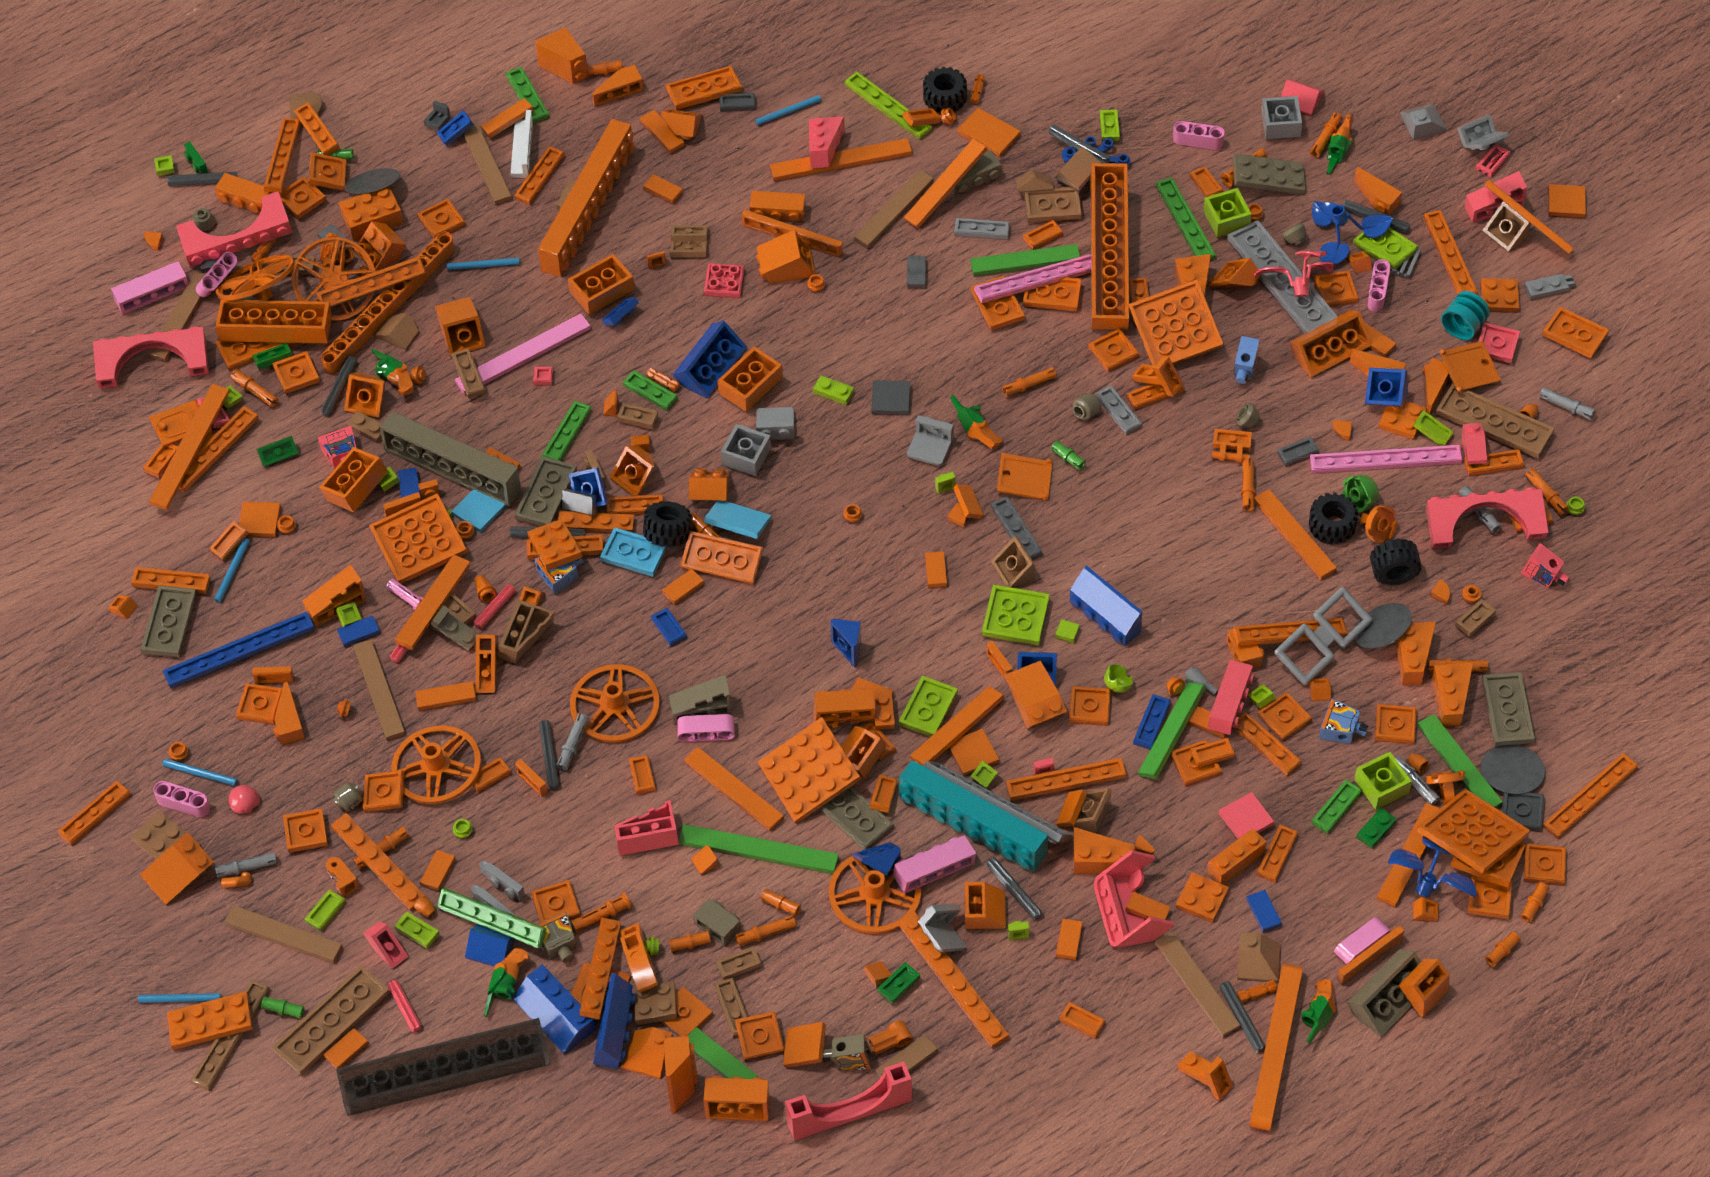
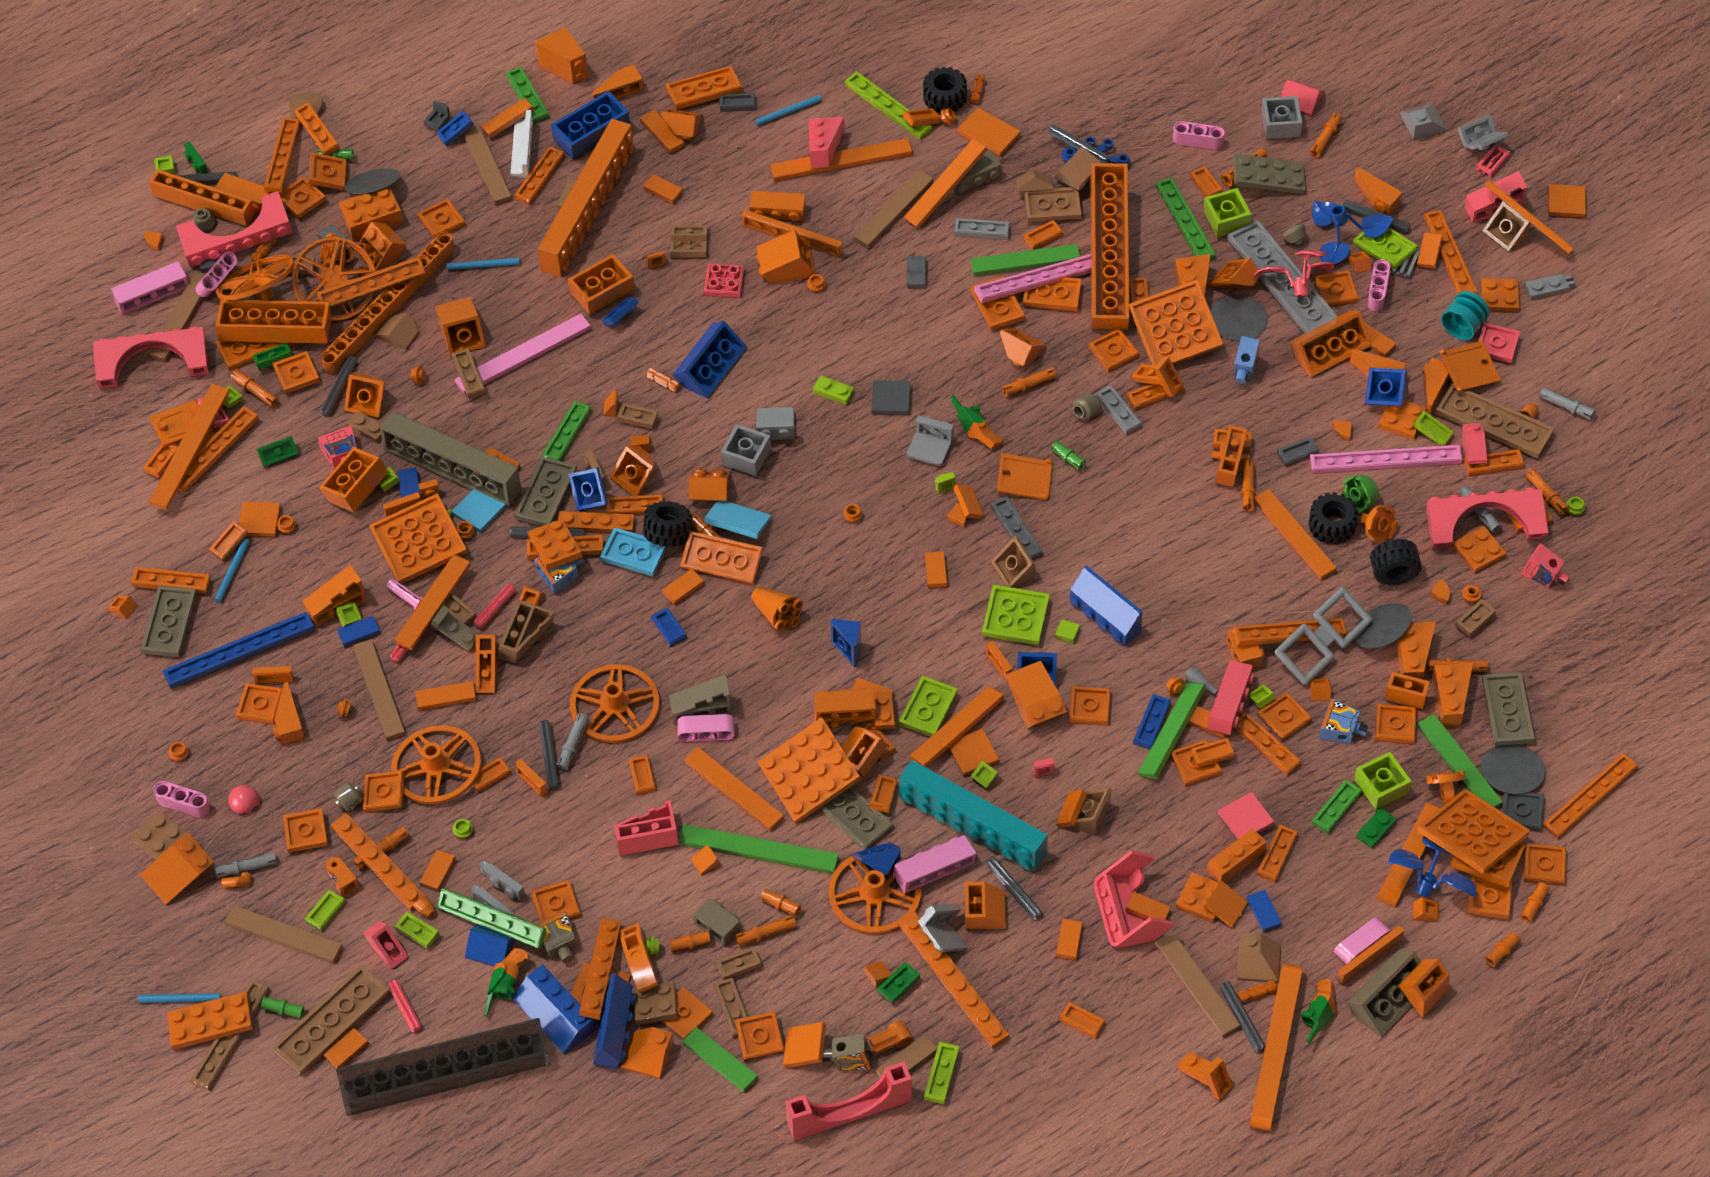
orange tile [57,781,131,846] -> none
dark azure bar [162,759,238,786] -> none
animal [372,349,414,395] -> none
orange cone [474,575,496,603] -> none
coral tile [533,367,553,385] -> none
tile [562,489,596,515] -> none
orange pin [571,892,632,933] -> none
orange pin [587,60,623,77] -> none
bright green tile [623,370,678,411] -> none
orange slope [663,1036,698,1113] -> none
orange brick [704,1076,770,1121] -> none
orange brick [718,346,783,413] -> none
light grey plate [923,761,1073,844] -> none
orange plate [1006,758,1126,801] -> none
lime plate [1008,921,1029,941] -> none
orange wedge [1073,827,1135,874] -> none
lime plate [1100,110,1120,142] -> none
lime hair [1104,664,1133,693] -> none
orange slope [1135,835,1155,855] -> none
dark tan cone [1236,403,1260,428] -> none
orange plate [1248,203,1263,220] -> none
green animal [1326,113,1353,175] -> none
light grey pin [1395,755,1440,806] -> none
orange hose [1407,753,1429,774] -> none
orange plate [1542,306,1609,359] -> none
none -> orange brick [149,169,255,226]
none -> blue brick [551,91,630,159]
none -> orange cone [751,587,803,631]
none -> lime plate [924,1042,959,1104]
none -> orange slope [1000,328,1046,367]
none -> orange piece [1203,880,1248,928]
none -> flat silver sticker [1210,294,1268,341]
none -> orange slope [1215,425,1248,487]
none -> orange brick [1385,672,1430,710]
none -> orange tile [1417,233,1443,269]
none -> orange plate [1452,526,1506,573]

